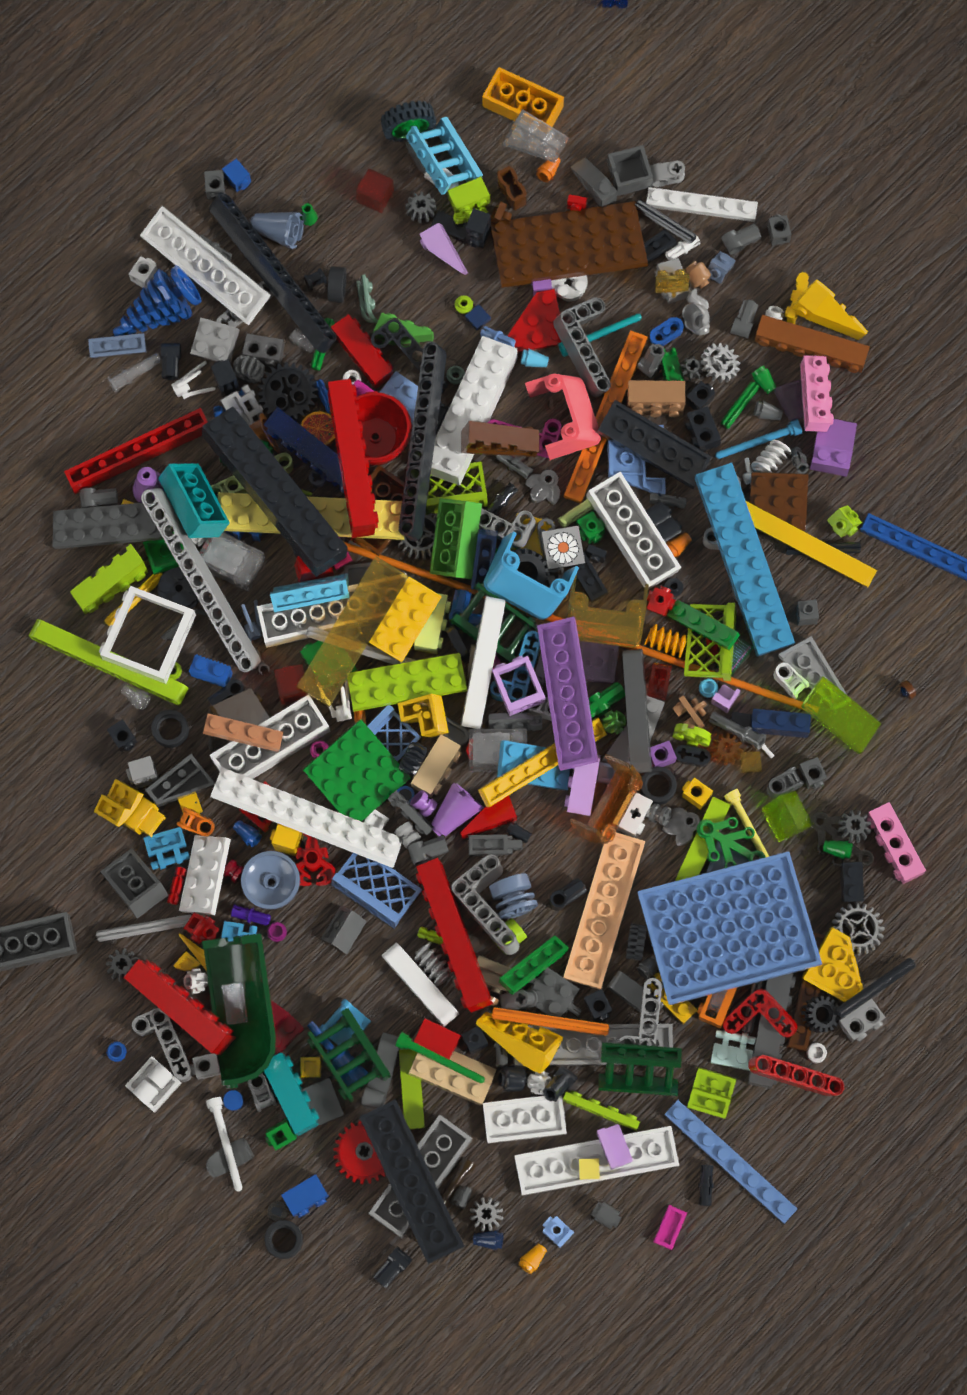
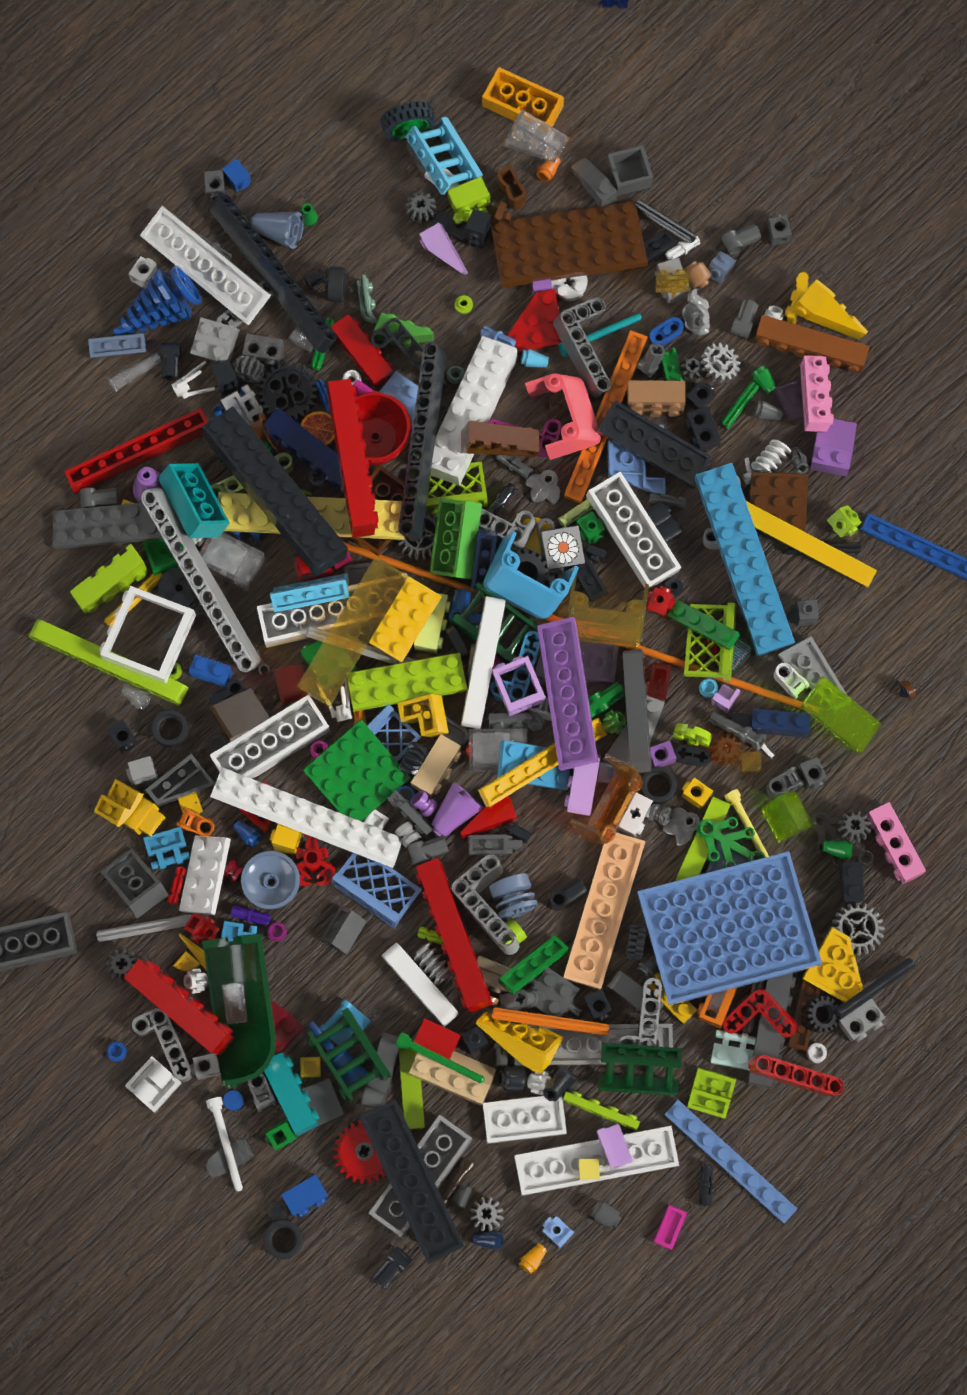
nougat plate [203,714,283,752] -> none
sand blue plant [241,600,262,641] -> none
clear red head [356,168,394,214] -> none
dark blue tile [465,305,491,331] -> none
red plate [567,194,587,211] -> none
light orange piece [645,624,687,658] -> none
white plate [646,187,758,222] -> none
light grey piece [650,161,685,187] -> none
orange cone [666,532,692,557] -> none
medium nougat hips [673,695,707,729] -> none
dark azure piece [715,420,802,459] -> none

